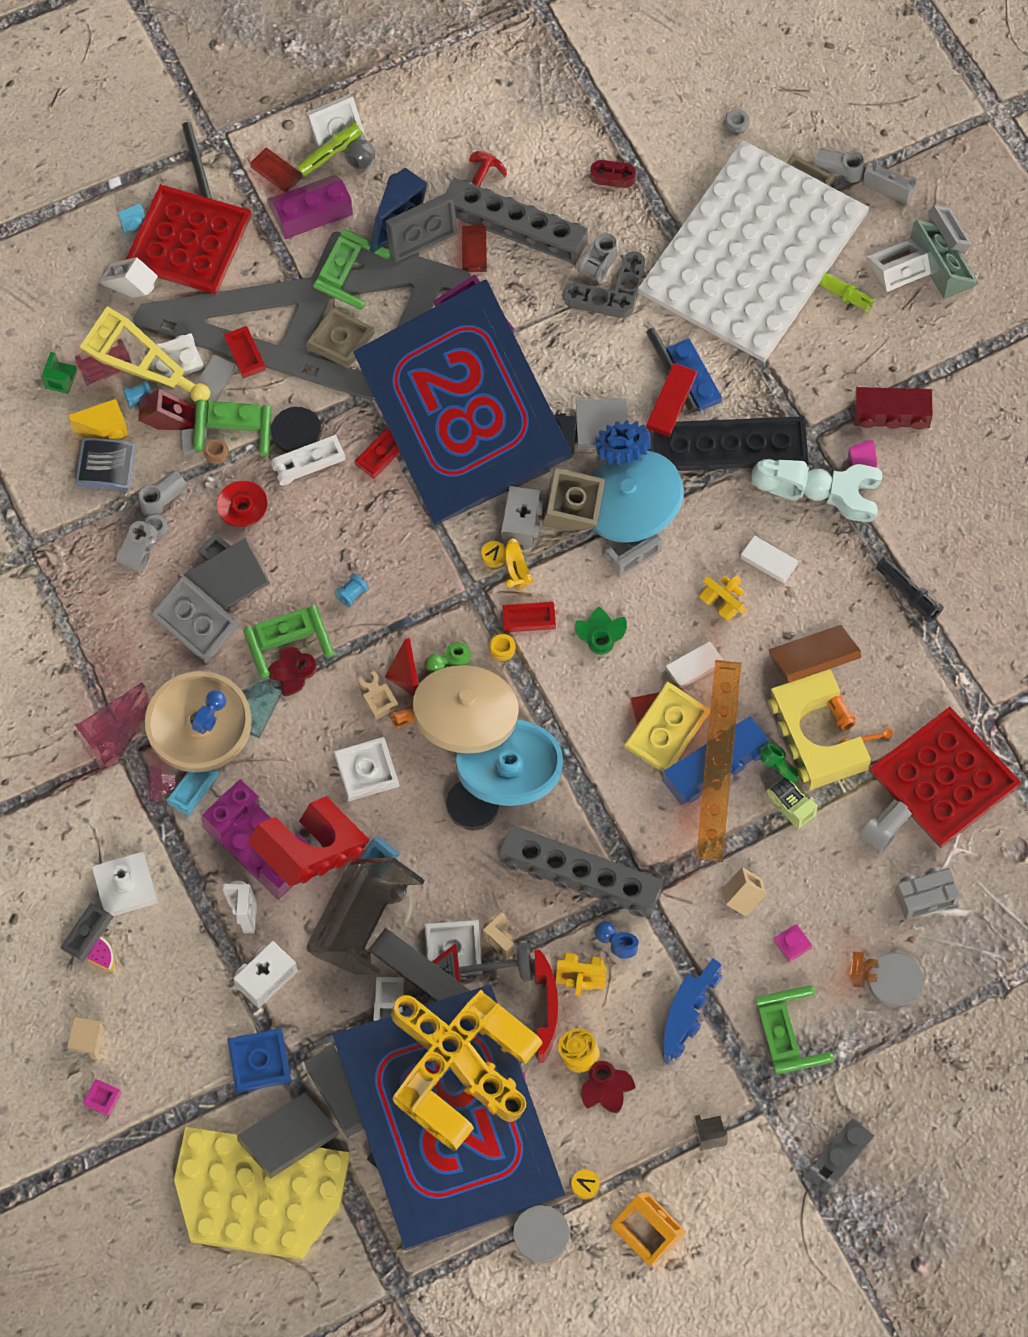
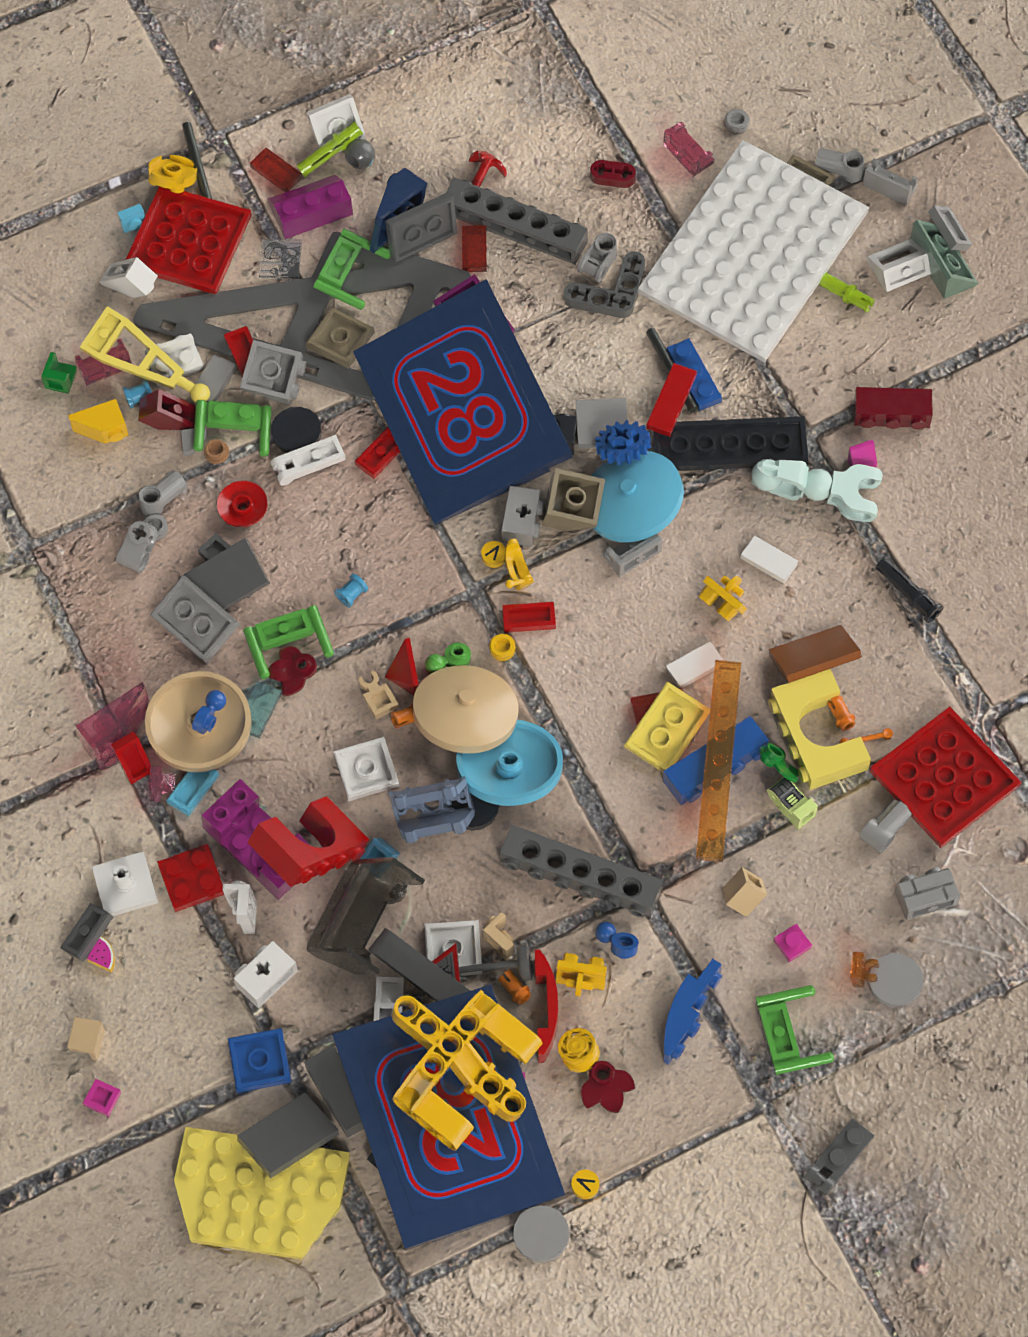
slope [75,438,135,493] -> none
green plate [575,607,627,655] -> none
light orange tile [610,1192,686,1267] -> none
clear smoke panel [693,1115,728,1151] -> none
none -> red tile [111,731,154,785]
none -> yellow plate [148,155,197,193]
none -> red plate [157,844,225,912]
none -> light grey plate [240,340,306,405]
none -> clear piece [259,237,302,280]
none -> sand blue piece [388,776,475,843]
none -> orange pin [498,969,531,1005]
none -> clear pink hinge [663,122,714,177]

